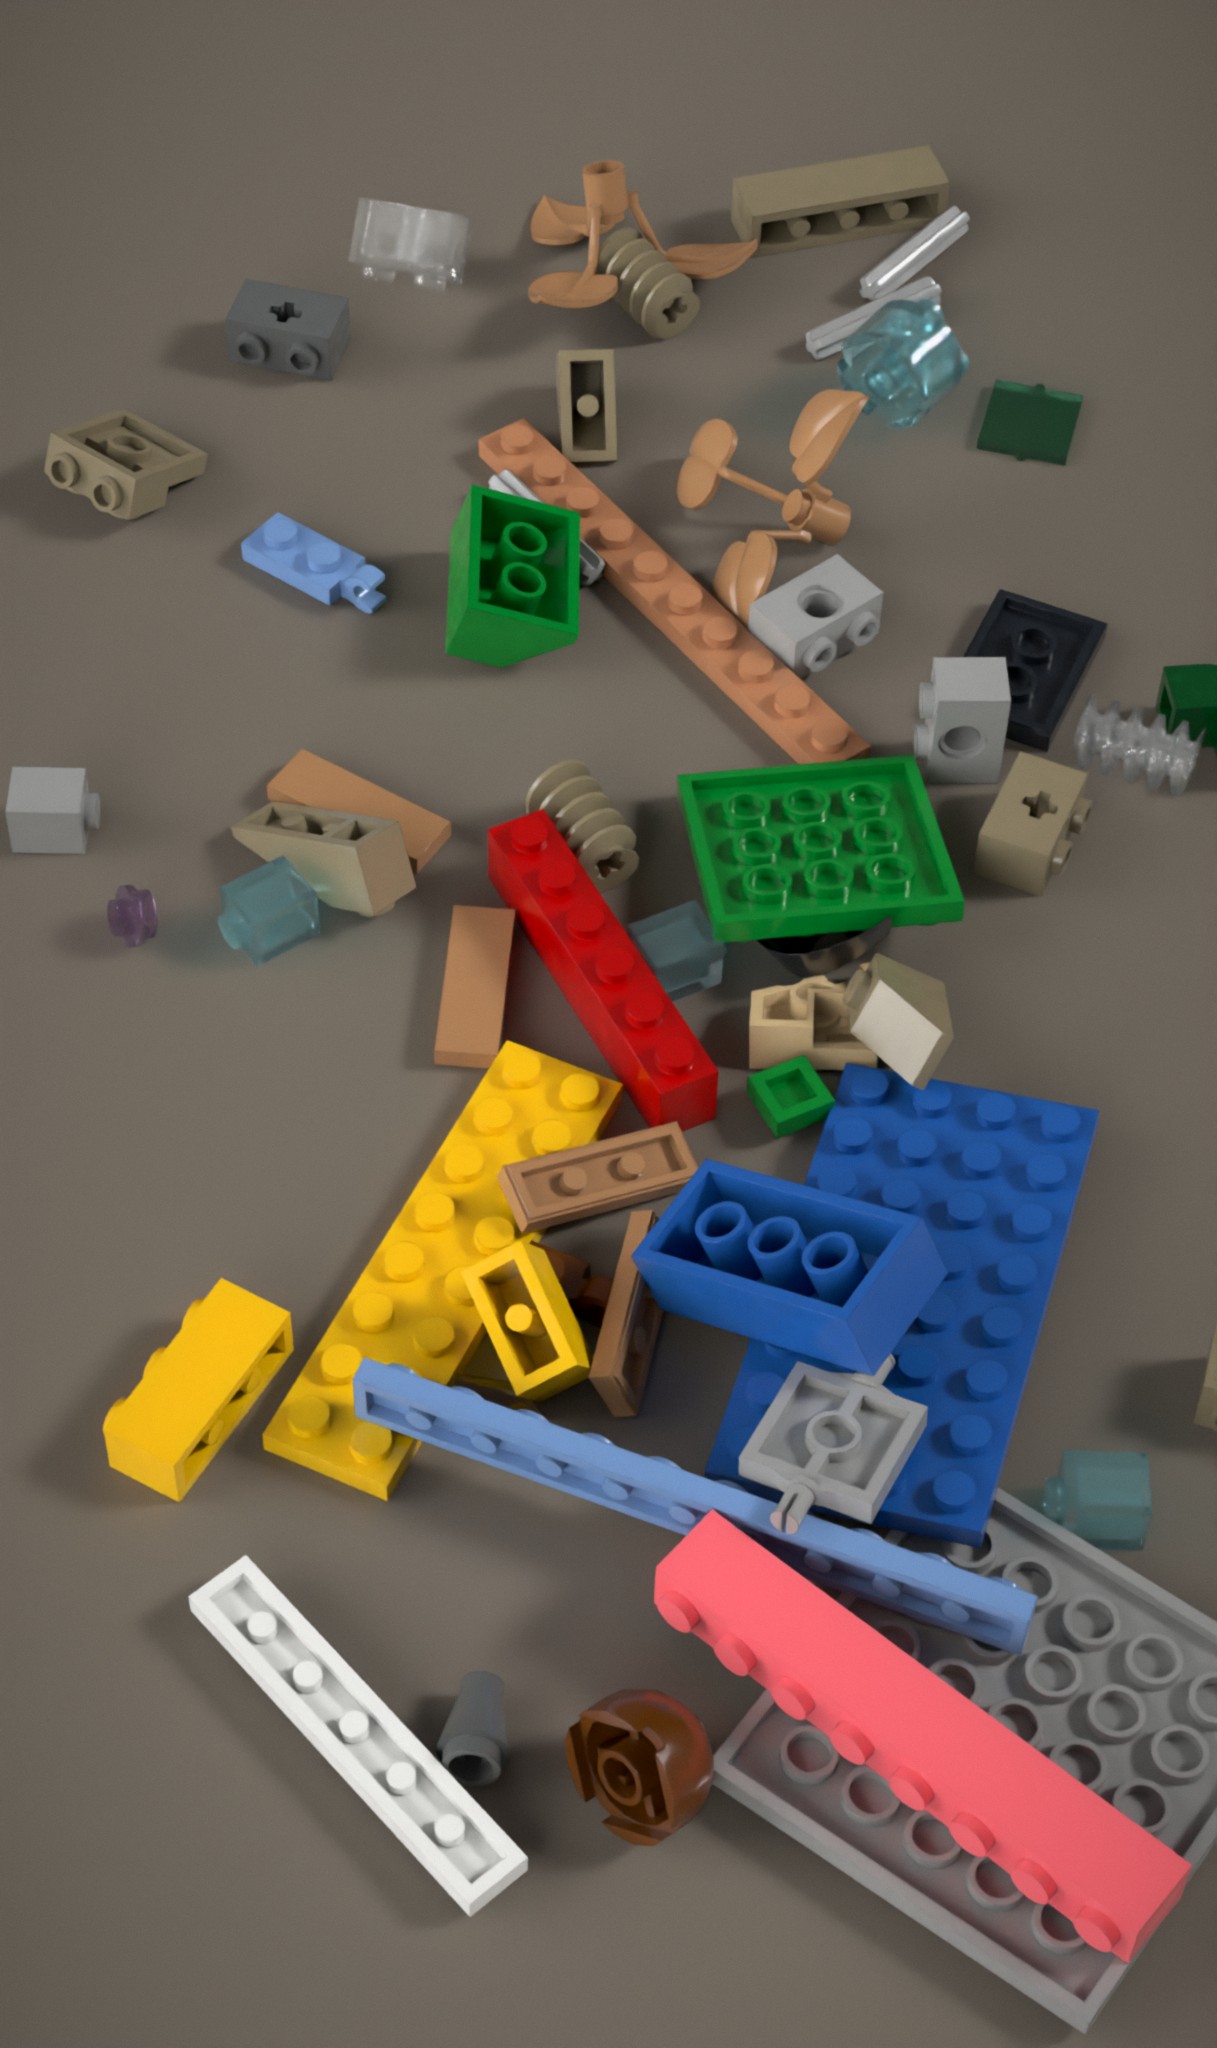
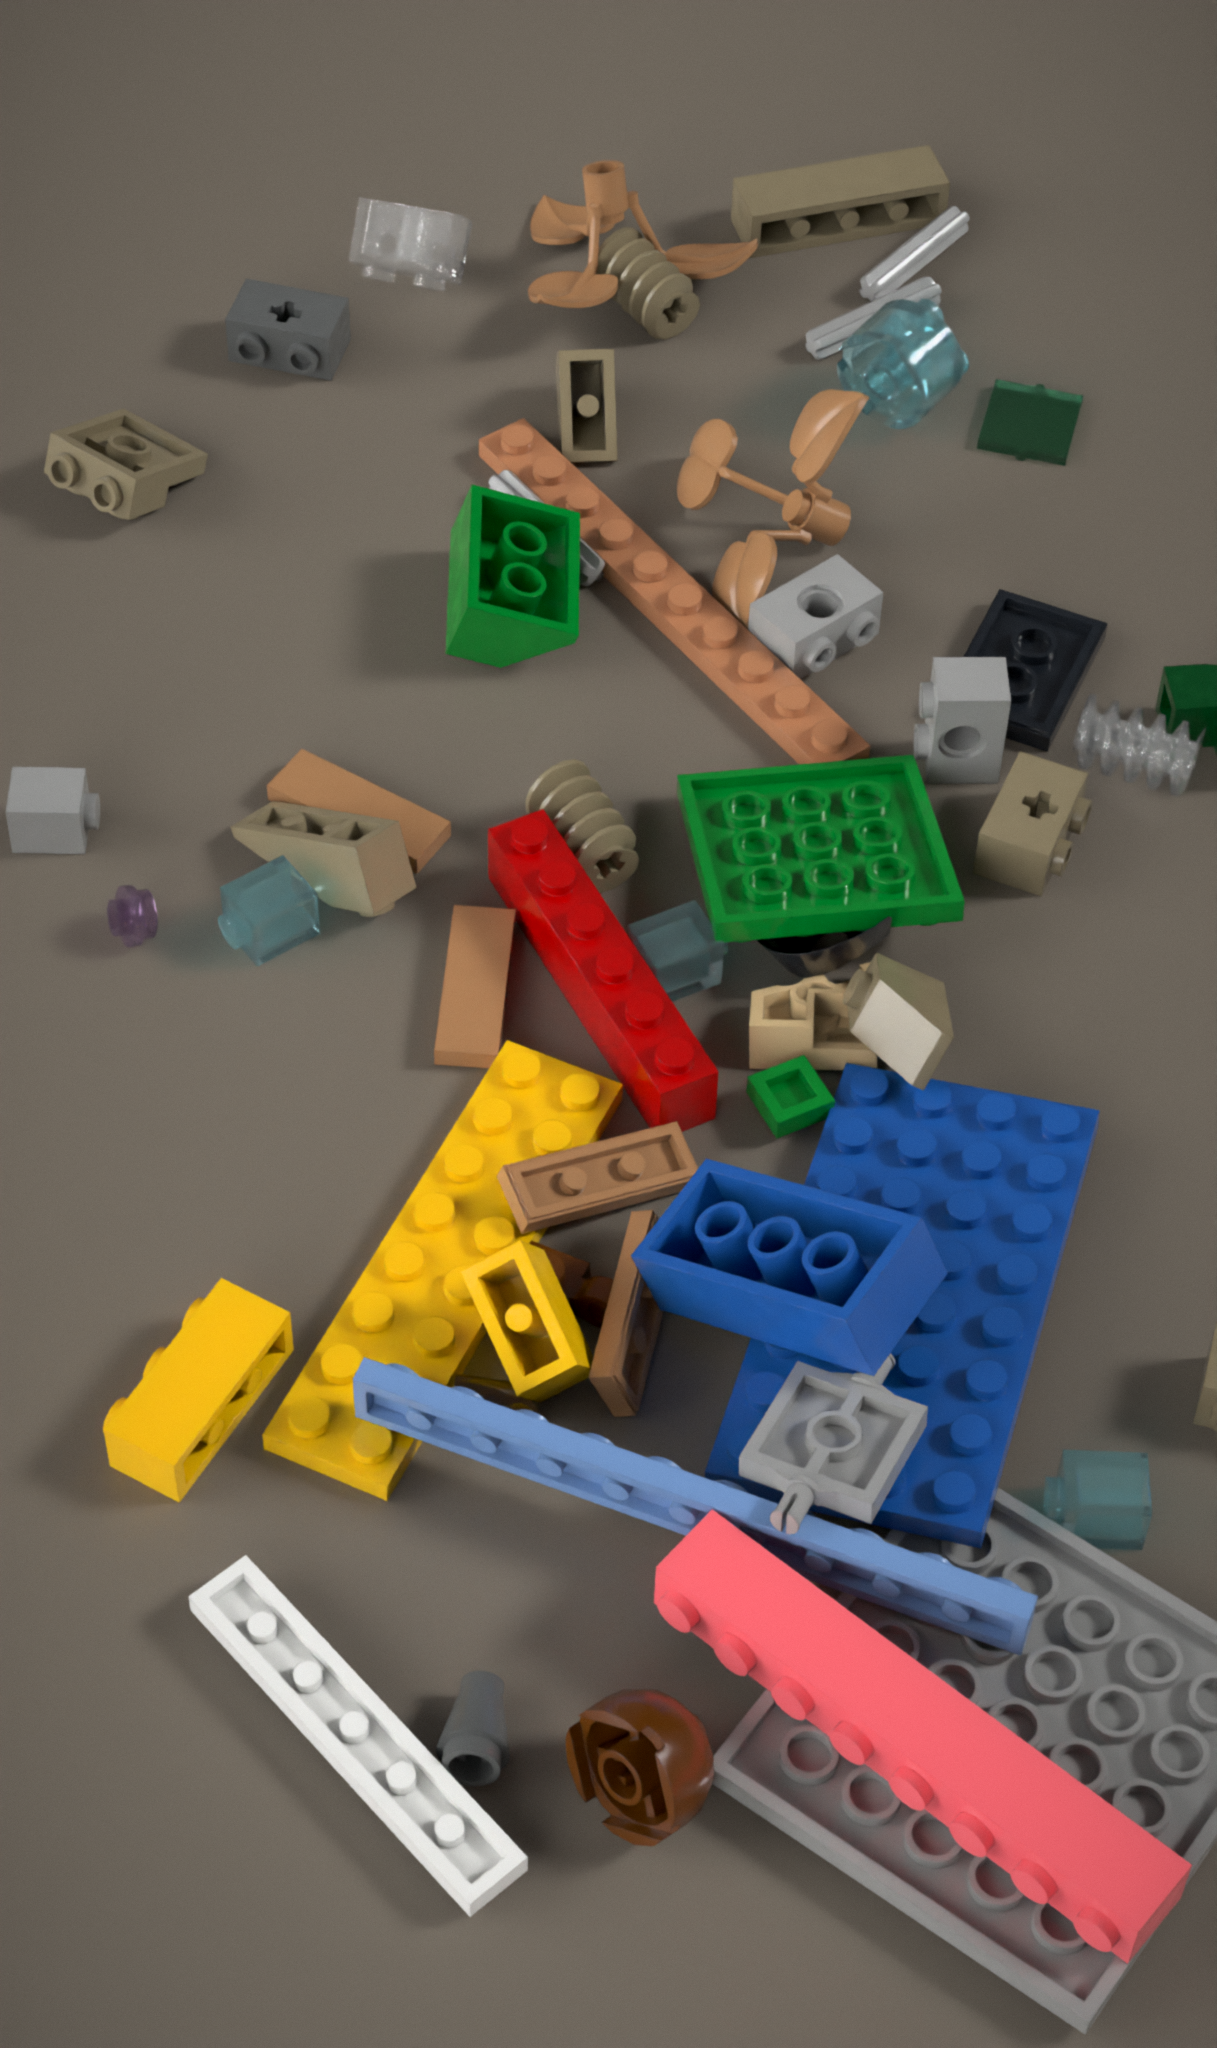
medium blue plate [241,512,387,614] -> none

